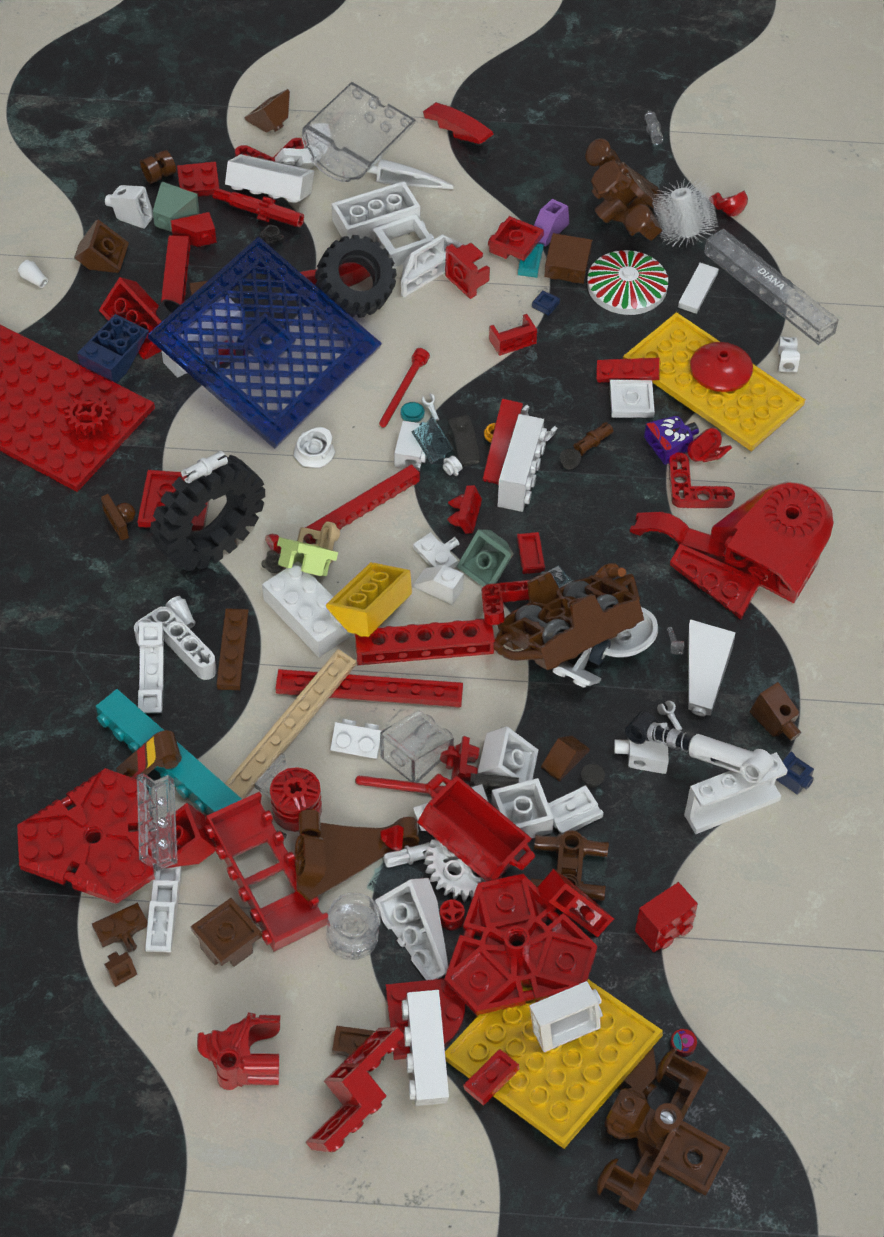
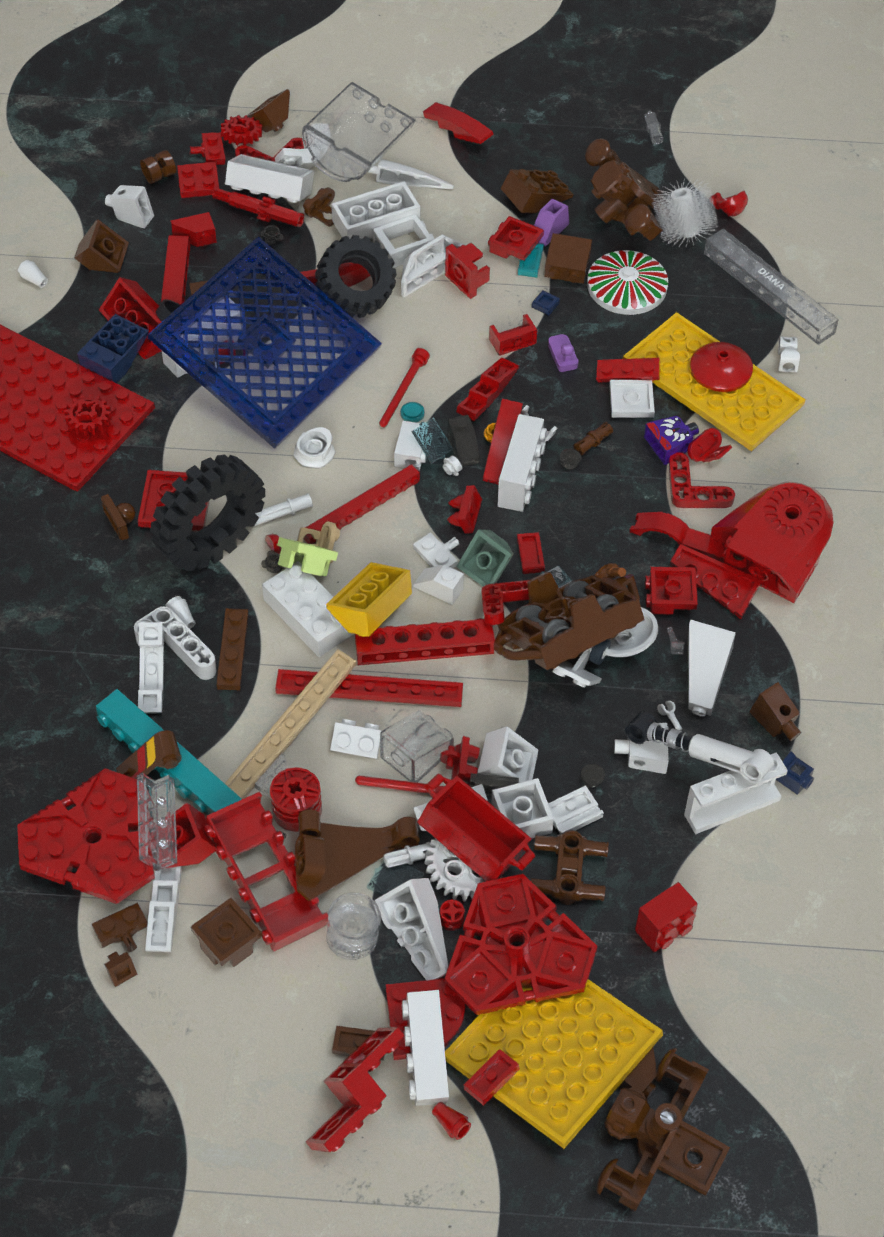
sand green slope [153,182,200,232] -> none
white pin [181,451,228,483] -> none
red helmet [197,1012,281,1090] -> none
red tile [380,825,404,851] -> none
white hand [421,393,439,421] -> none
white window [529,981,603,1052] -> none
red slope [537,869,614,937] -> none
reddish brown slope [541,735,590,782] -> none
tile [670,1029,697,1057] -> none
white tile [678,263,719,314] -> none
none -> red plate [190,133,225,165]
none -> red gear [221,115,262,146]
none -> white axle [255,493,313,526]
none -> reddish brown bracket [303,187,335,227]
none -> red cone [432,1102,471,1140]
none -> red slope [456,357,519,421]
none -> reddish brown slope [501,169,574,213]
none -> medium lavender piece [548,334,578,372]
none -> red plate [645,567,698,614]

